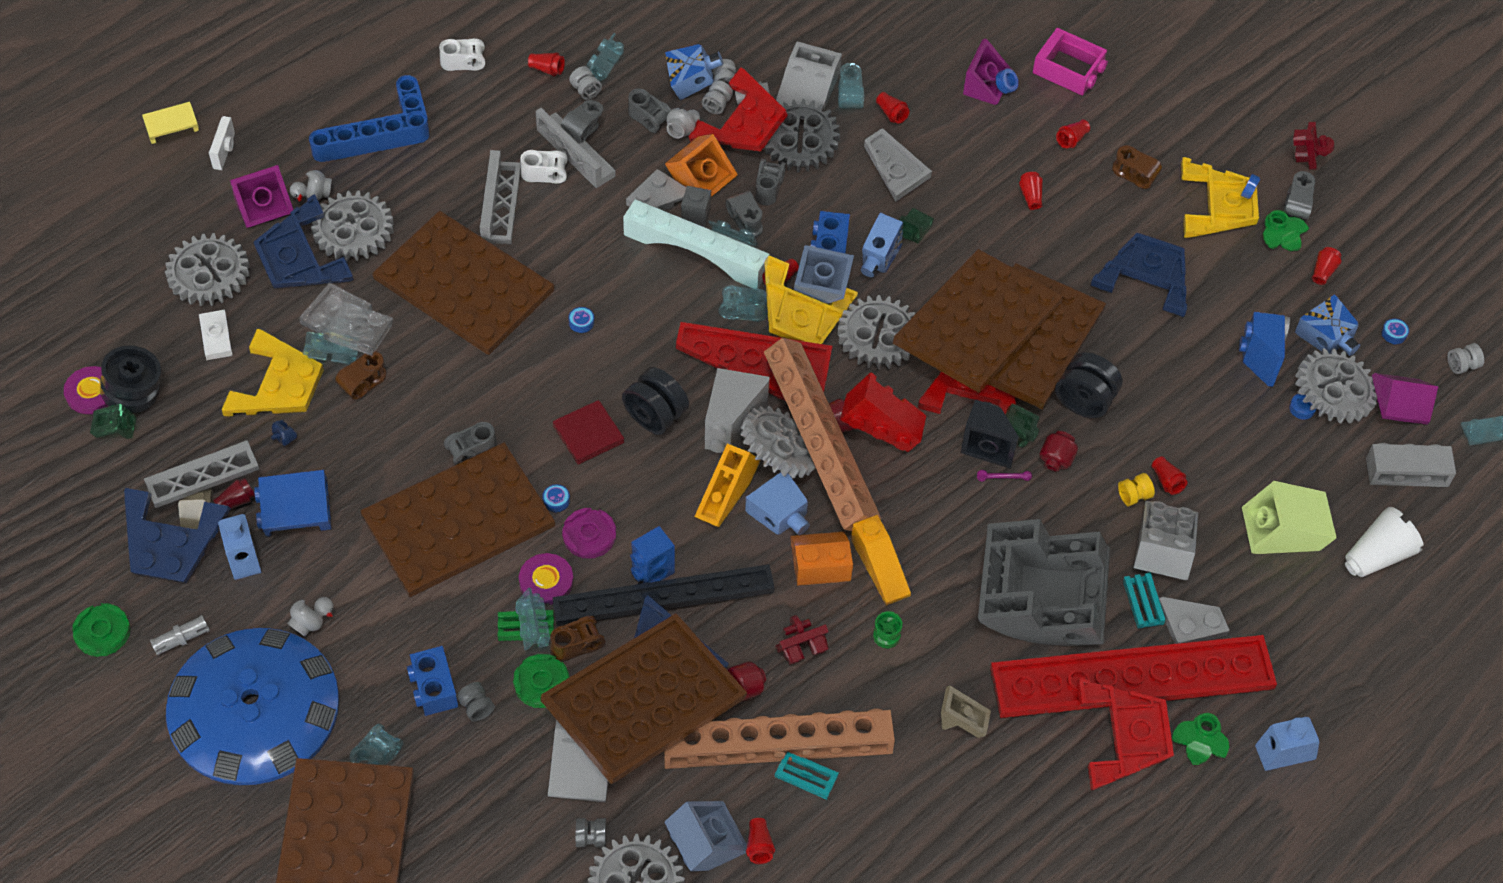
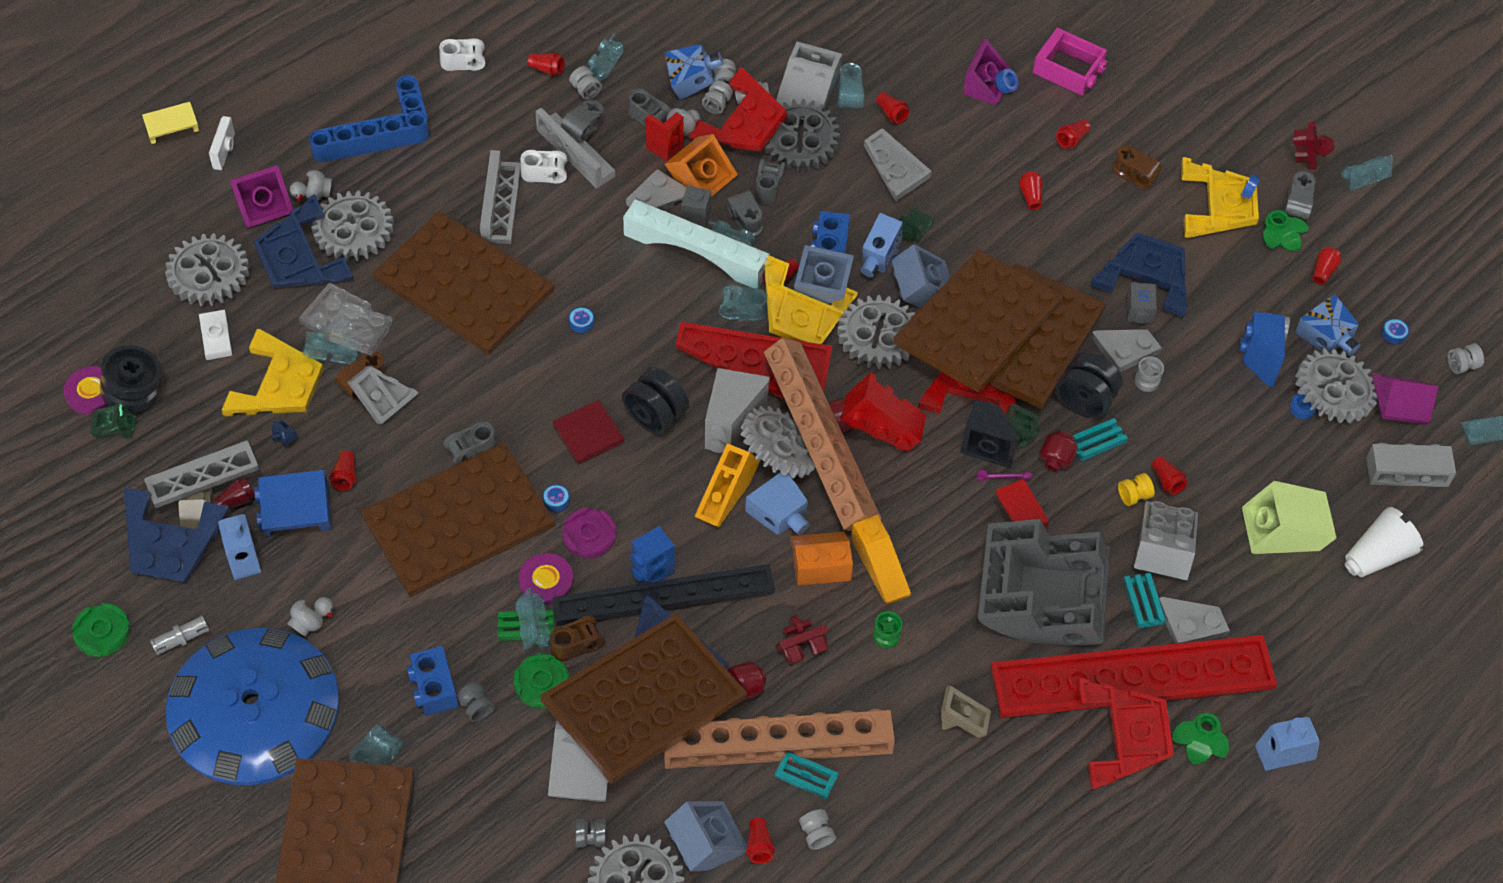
none -> red cone [329,451,356,491]
none -> light grey wing [347,366,418,424]
none -> red panel [645,112,684,162]
none -> light grey wheel [799,809,836,850]
none -> sand blue slope [892,244,950,308]
none -> red panel [996,479,1049,530]
none -> teal tile [1073,418,1128,462]
none -> light grey wing [1091,329,1162,372]
none -> dark grey brick [1127,282,1157,324]
none -> light grey wheel [1134,356,1164,392]
none -> clear light blue hinge [1341,154,1393,190]

